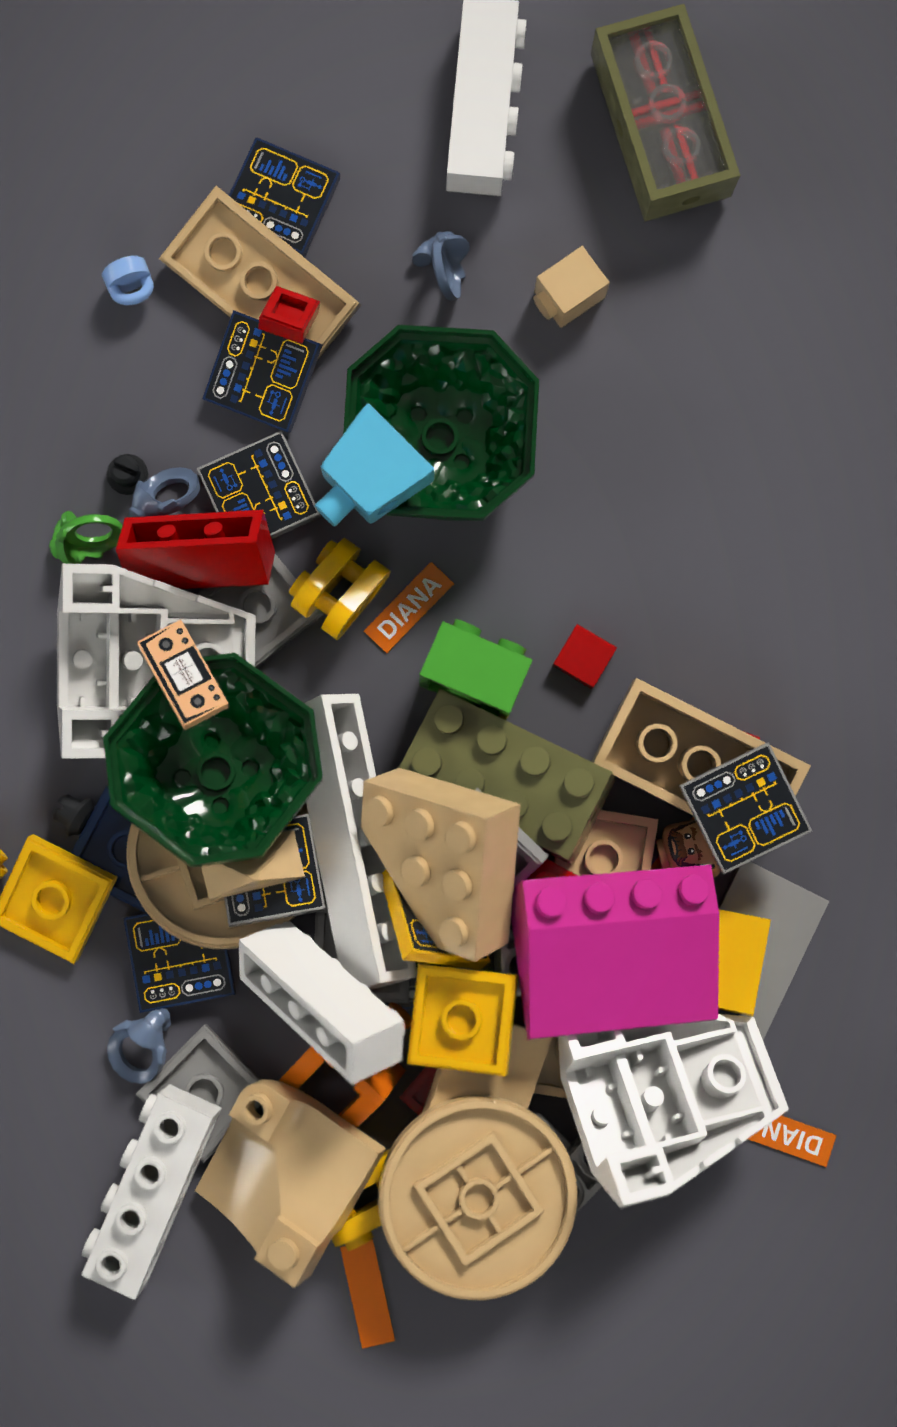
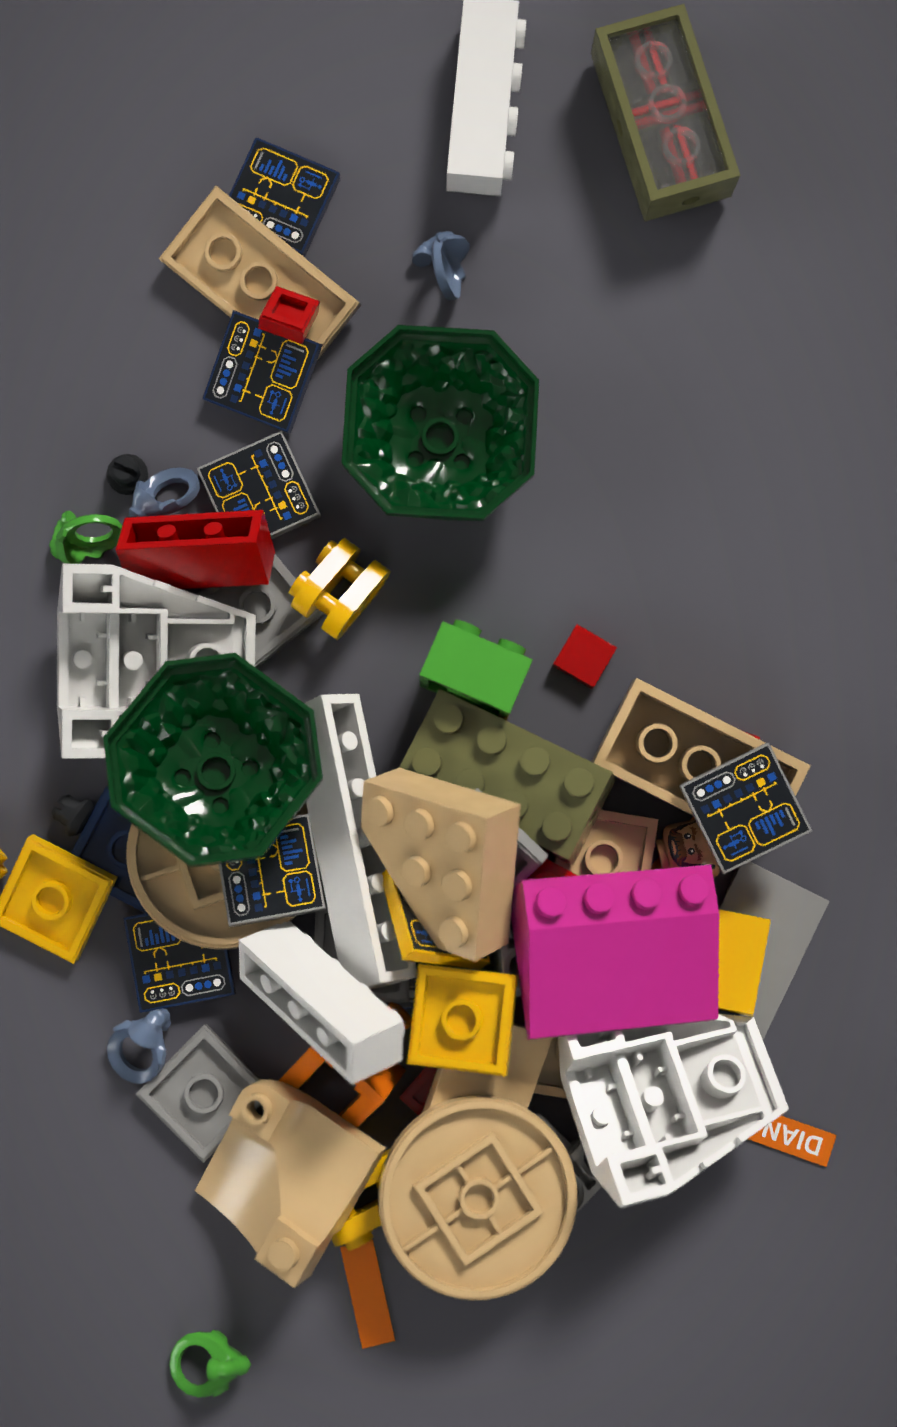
white brick [81,1084,222,1300] -> none
light blue tile [101,256,154,306] -> none
tile [137,620,229,731] -> none
tan slope [201,830,305,901] -> none
medium azure torso [314,403,435,527] -> none
orange sticker [364,562,454,653] -> none
tan brick [533,245,610,328] -> none
none -> bright green piece [169,1330,251,1397]

